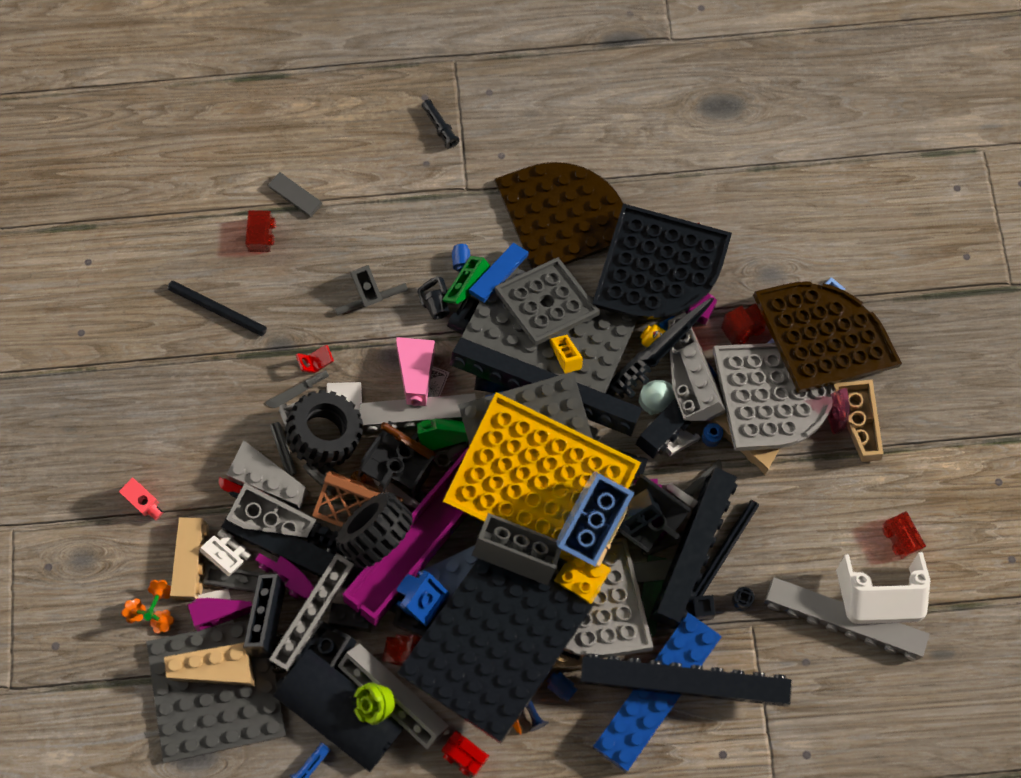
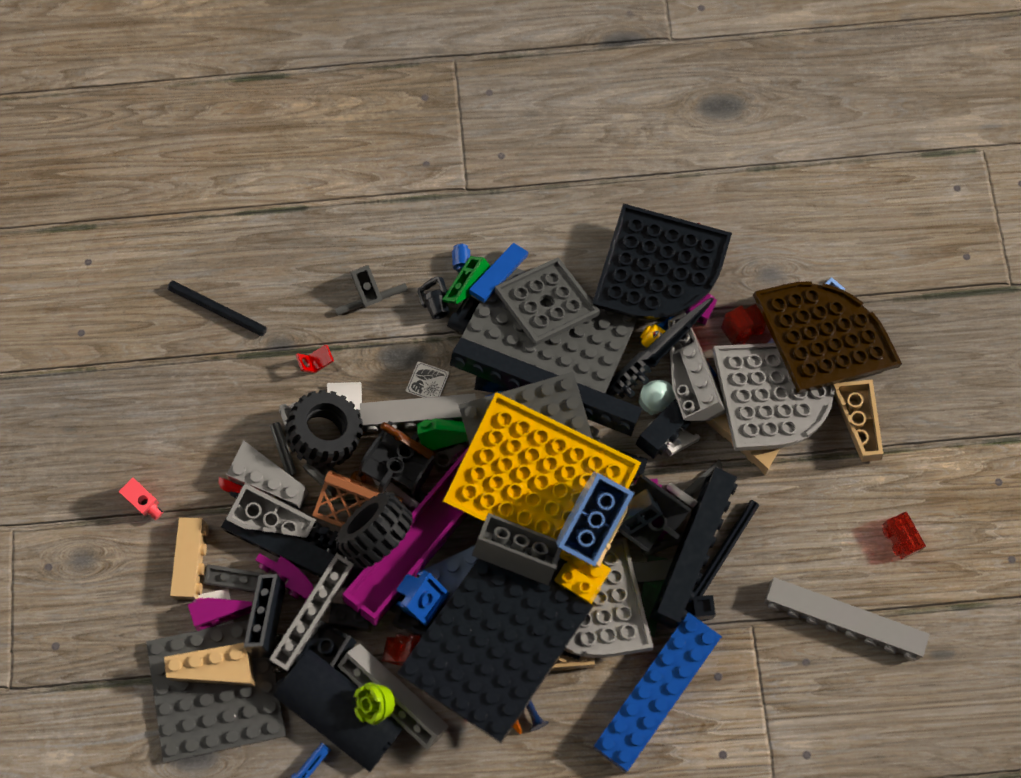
orange plant [121,580,174,634] -> none
white plate [199,529,252,577] -> none
clear red brick [245,210,276,252] -> none
dark grey piece [265,370,329,408] -> none
dark grey tile [268,172,322,218] -> none
bright pink slope [396,337,435,406] -> none
black pin [421,99,460,149] -> none
red brick [441,731,489,778] -> none
dark brown plate [495,162,623,269] -> none
blue brick [547,672,578,702] -> none
yellow slope [549,335,583,373] -> none
black brick [580,653,792,707] -> none
blue brick [702,423,723,447] -> none
black wheel [732,587,755,611] -> none
clear pink tile [828,388,850,435] -> none
white windscreen [836,552,930,624] -> none

